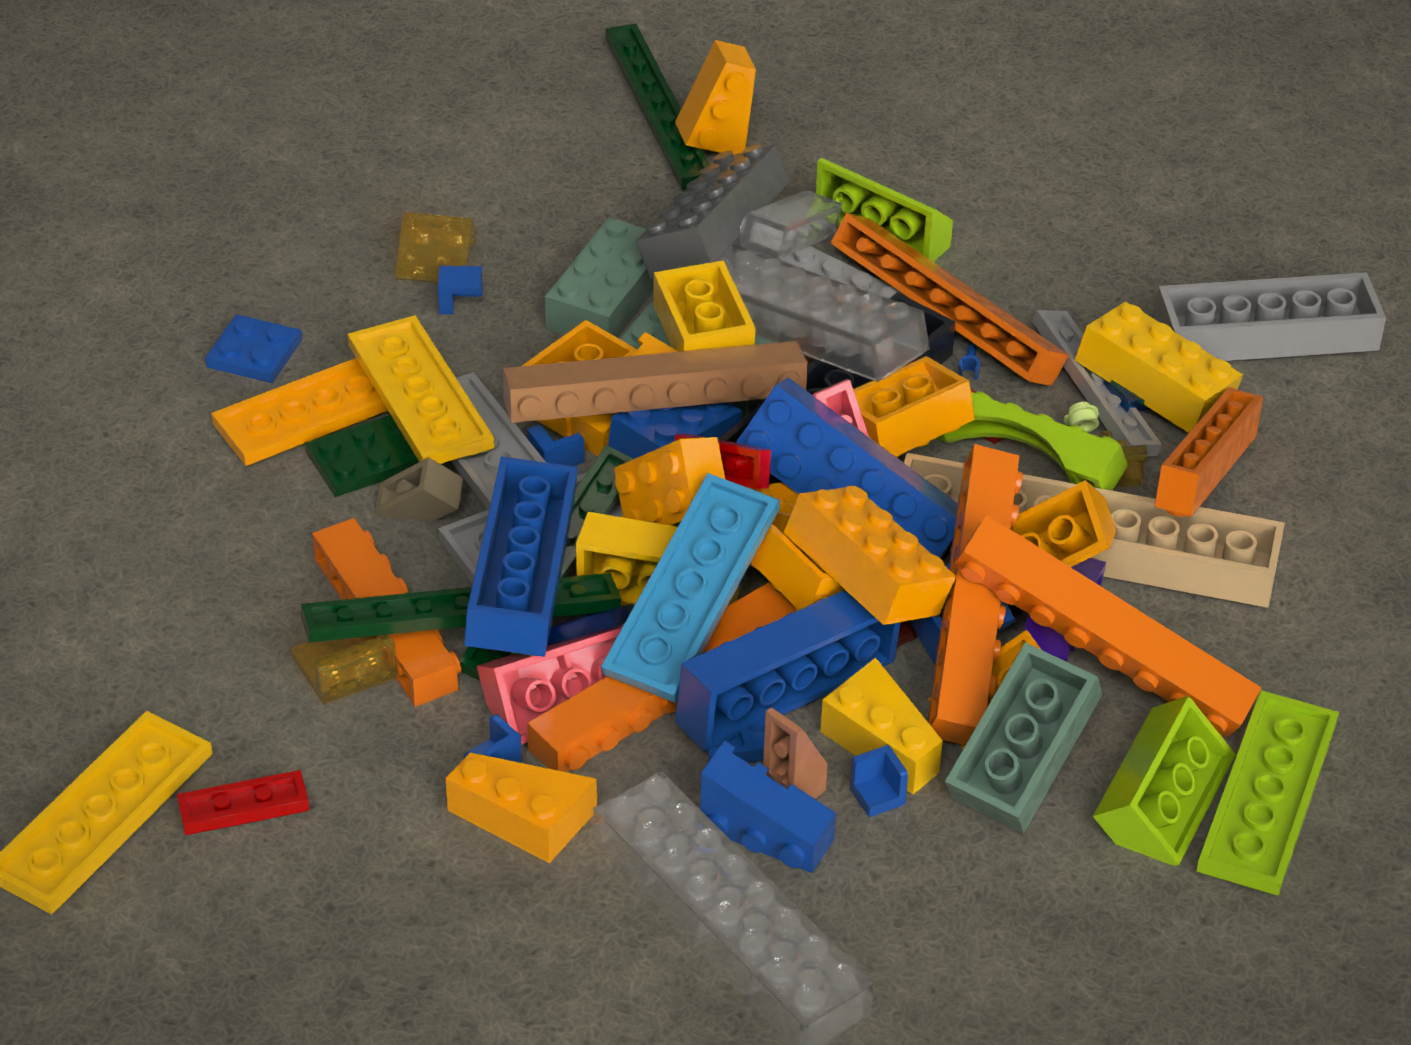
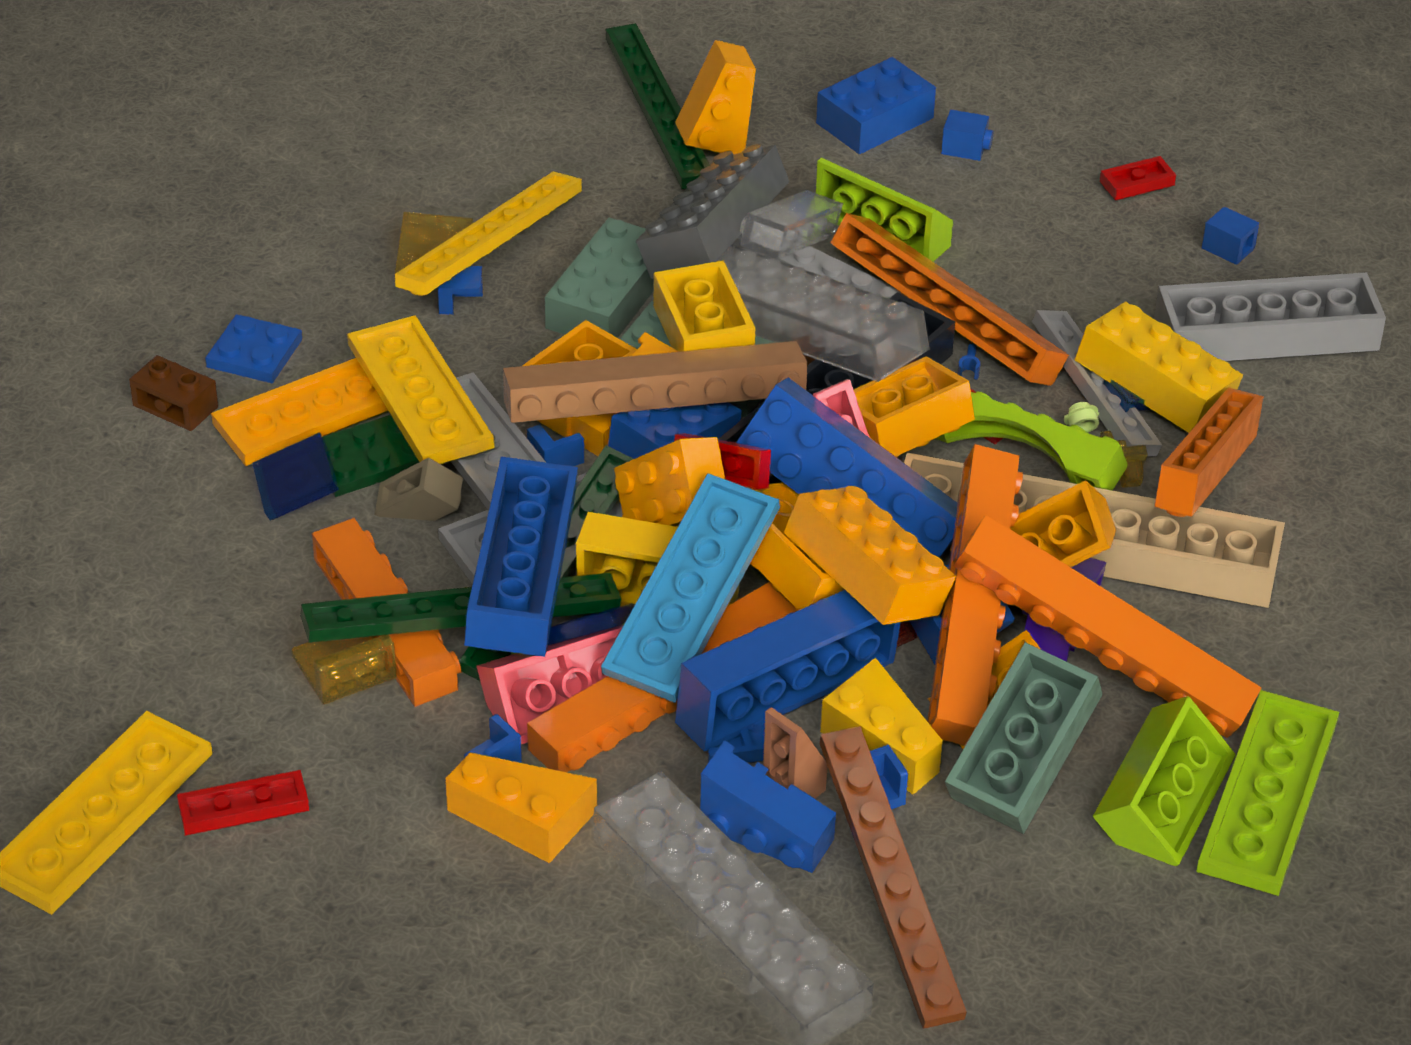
none -> reddish brown brick [129,355,218,431]
none -> clear blue tile [252,433,339,520]
none -> yellow plate [395,171,582,296]
none -> blue brick [816,57,936,154]
none -> dark orange plate [819,726,967,1029]
none -> blue brick [941,109,994,161]
none -> red plate [1100,156,1176,201]
none -> blue panel [1202,207,1259,265]

